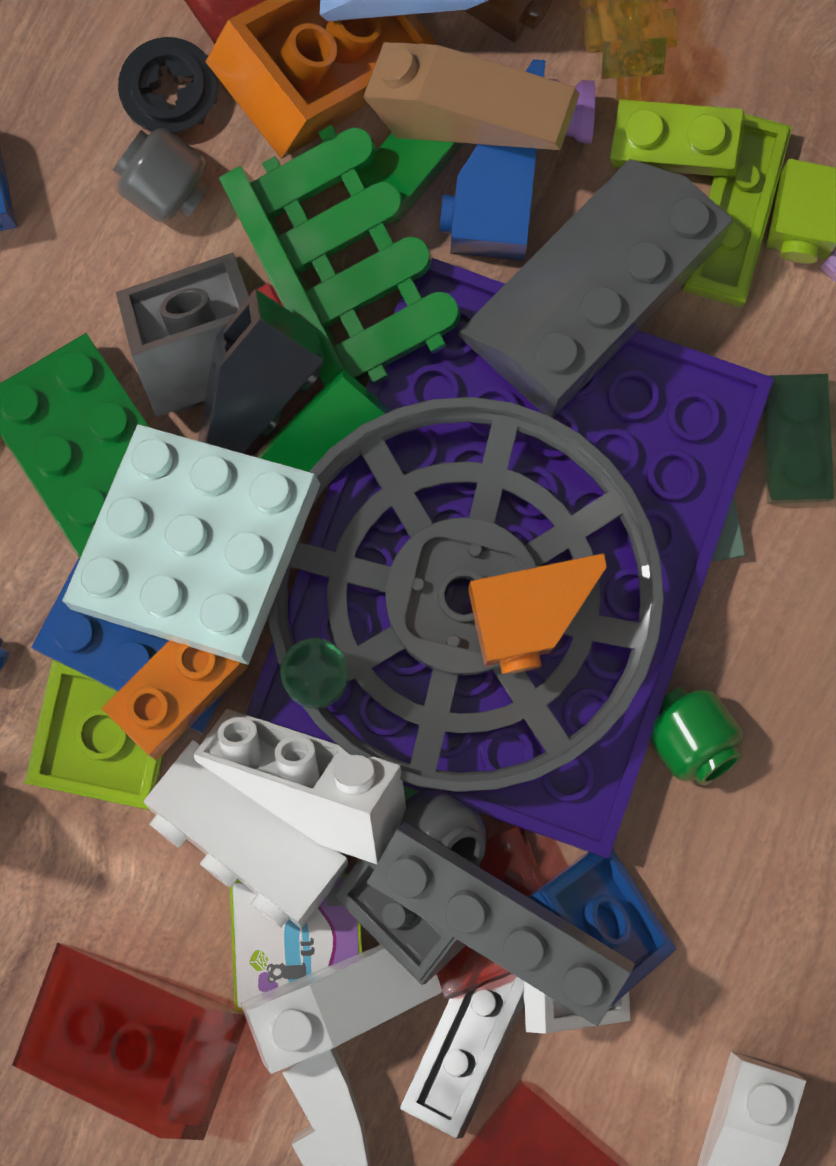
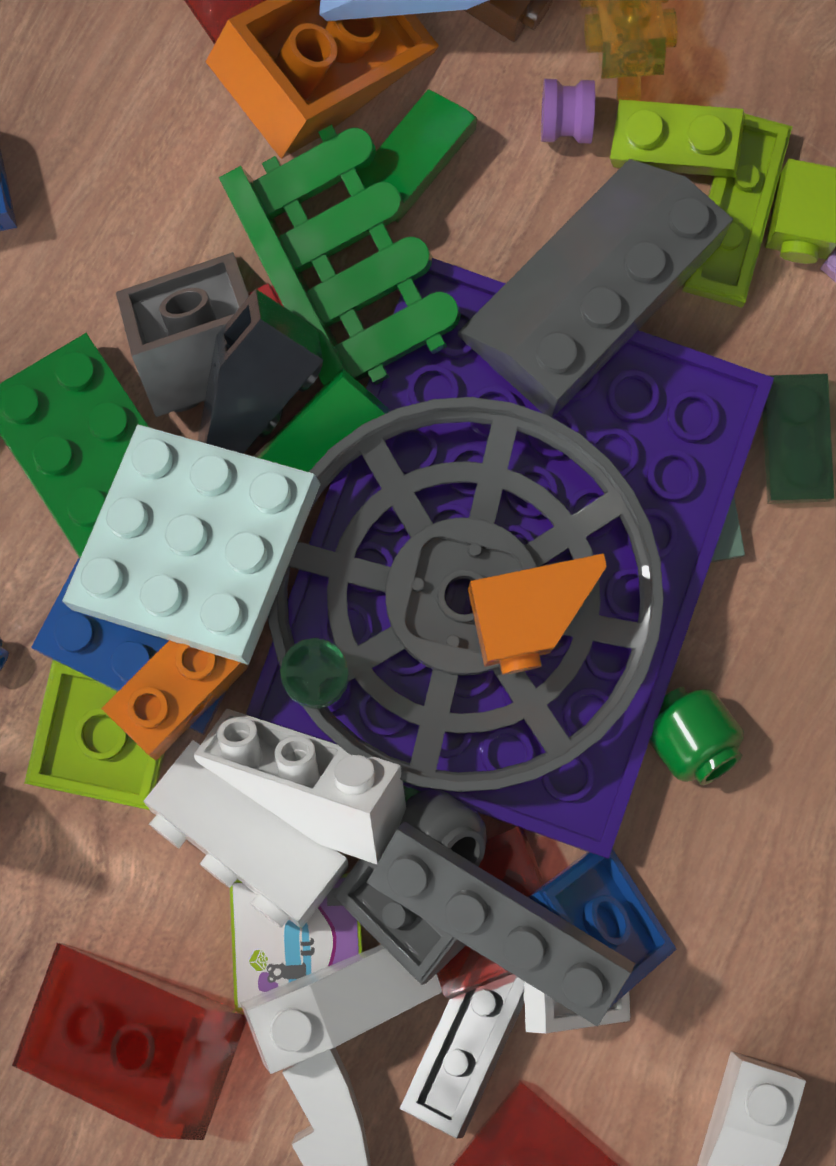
dark grey head [113,128,210,222] -> none
black gear [118,37,217,136] -> none
medium nougat slope [363,42,580,150] -> none
blue slope [439,59,546,261] -> none

